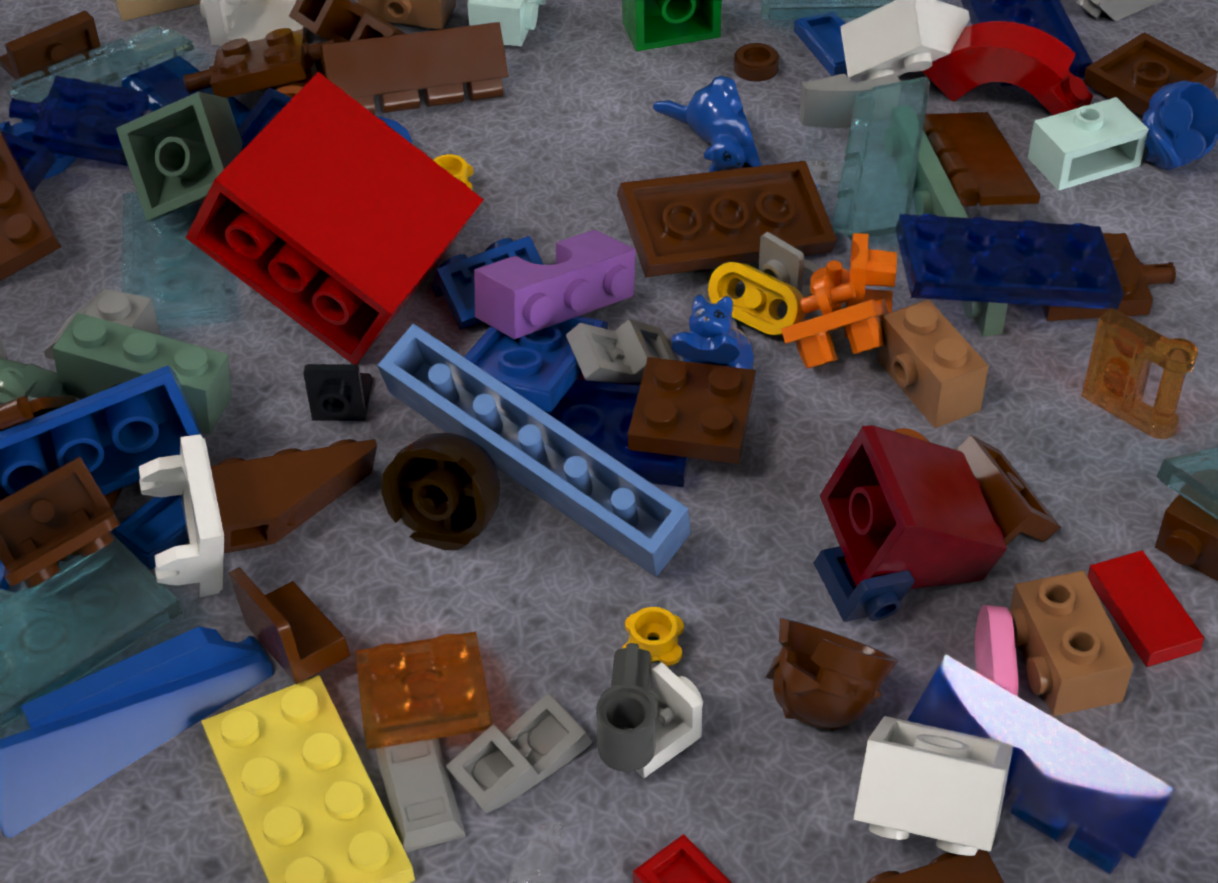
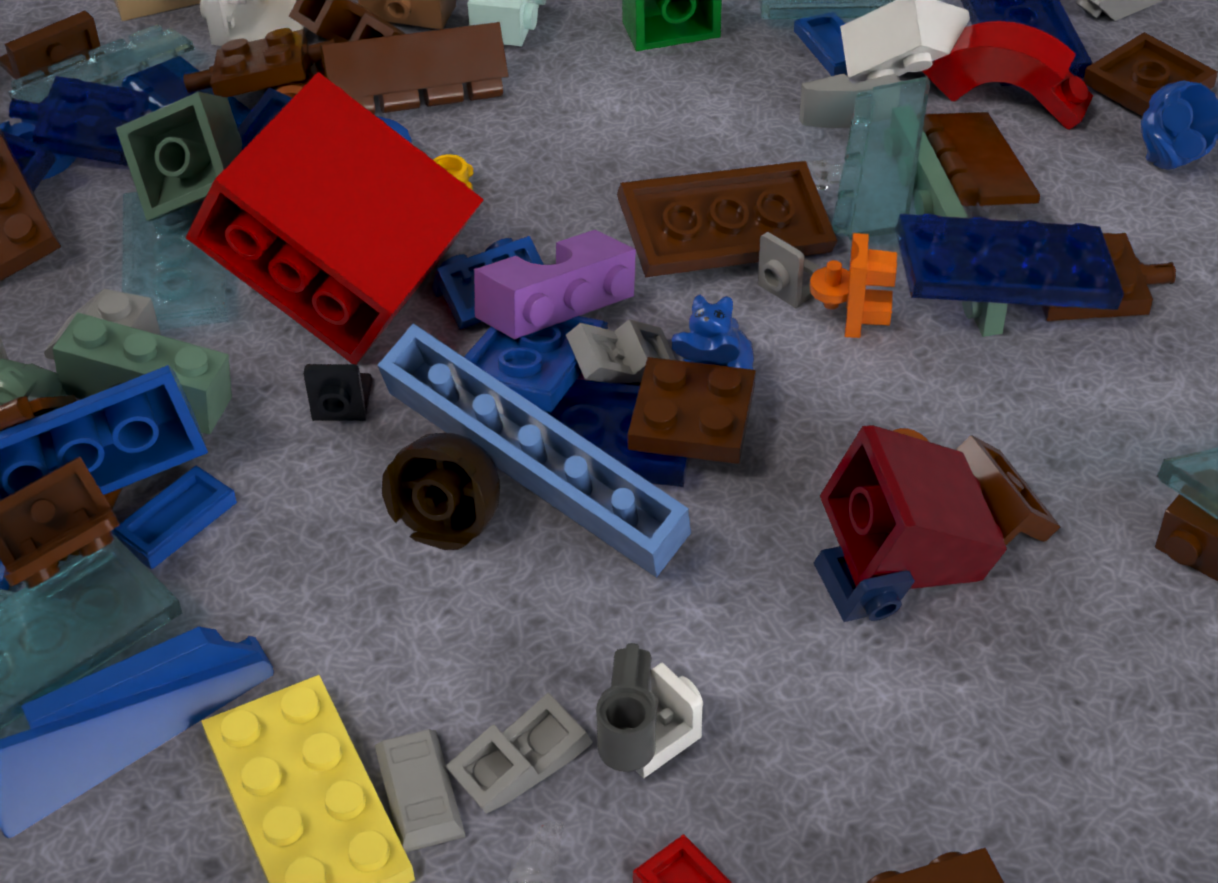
white piece [139,434,224,598] -> none
reddish brown slope [211,439,377,553] -> none
reddish brown panel [228,567,351,684] -> none
clear orange plate [355,631,493,750] -> none
yellow plate [622,607,684,666] -> none
blue animal [652,76,761,172] -> none
yellow plate [708,262,806,336] -> none
reddish brown tile [734,43,779,82] -> none
reddish brown helmet [765,618,899,731] -> none
orange hips [781,274,888,369] -> none
white brick [853,716,1014,856] -> none
medium nougat brick [878,299,989,428] -> none
clear blue windscreen [908,655,1176,875] -> none
bright pink tile [974,605,1018,721] -> none
medium nougat brick [1009,570,1133,716] -> none
light aqua brick [1028,97,1149,191] -> none
clear orange plate [1081,308,1198,439] -> none
red tile [1087,550,1204,668] -> none

